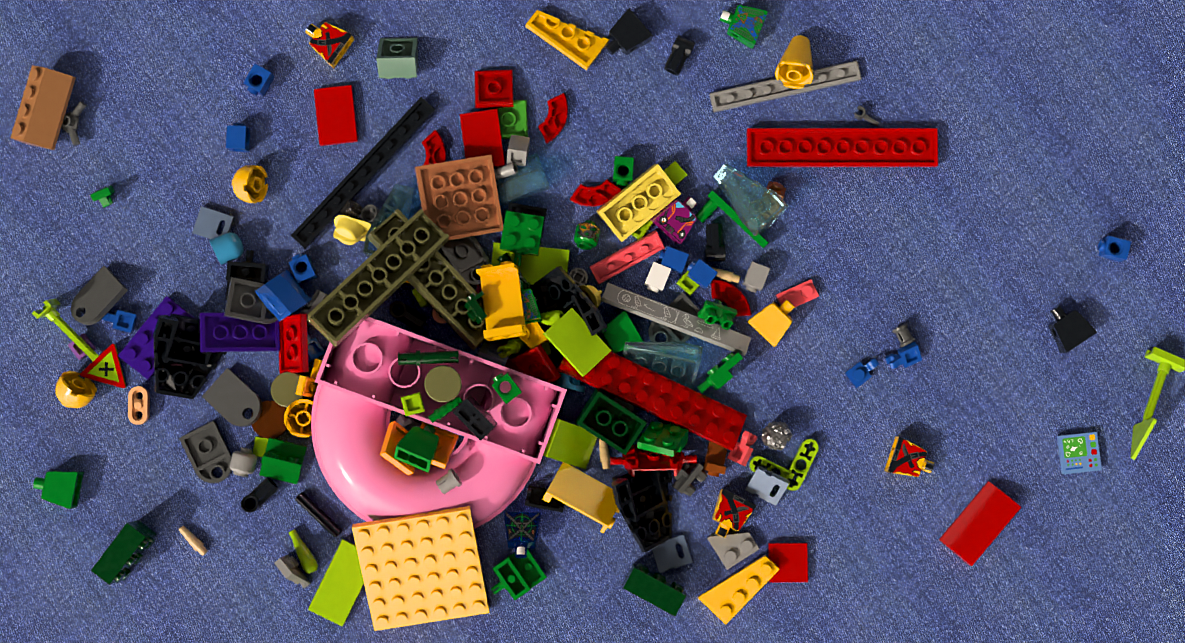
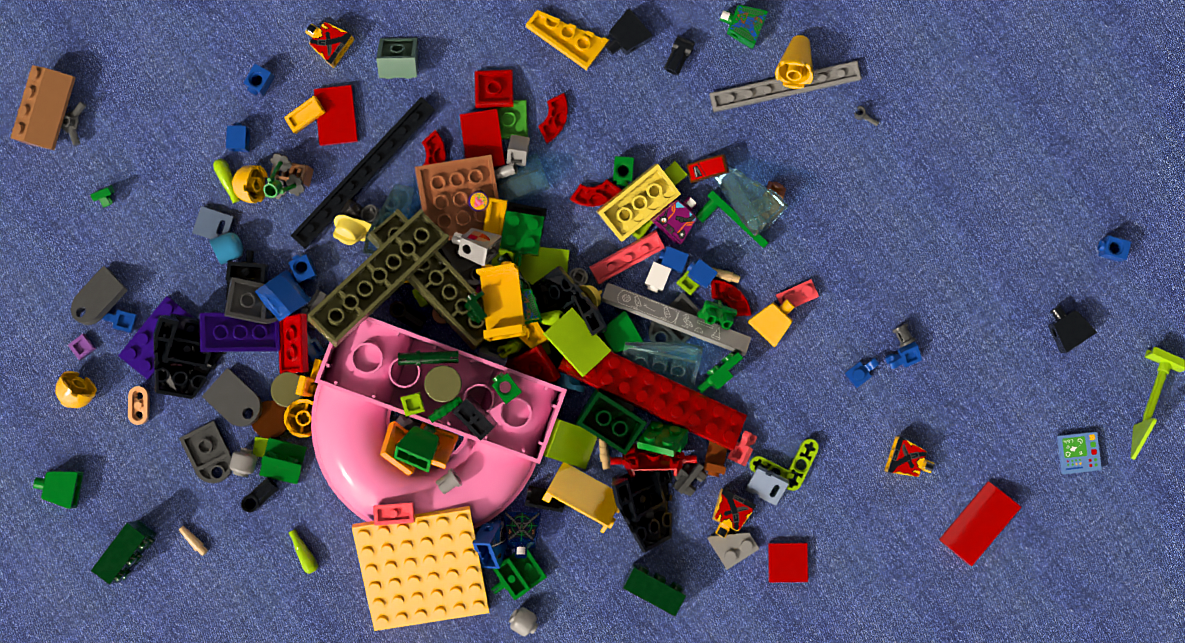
lime piece [32,298,126,388] -> none
light grey wing [274,555,311,588] -> none
black axle [295,492,342,537] -> none
lime tile [308,539,364,627] -> none
head [574,220,601,250] -> none
sand blue piece [652,534,692,573] -> none
yellow wing [698,555,780,624] -> none
black piece [705,223,726,262] -> none
light grey brick [742,262,770,293] -> none
red plate [746,128,938,167] -> none
flat silver piece [761,421,793,451] -> none
none -> lime piece [213,158,240,204]
none -> plant [263,153,305,199]
none -> medium nougat slope [270,163,314,187]
none -> yellow tile [284,96,326,134]
none -> coral plate [373,502,415,526]
none -> light grey torso [452,228,502,266]
none -> tile [468,192,488,211]
none -> blue torso [472,520,507,569]
none -> yellow tile [483,197,508,236]
none -> light grey head [508,607,539,637]
none -> slope [687,154,730,183]

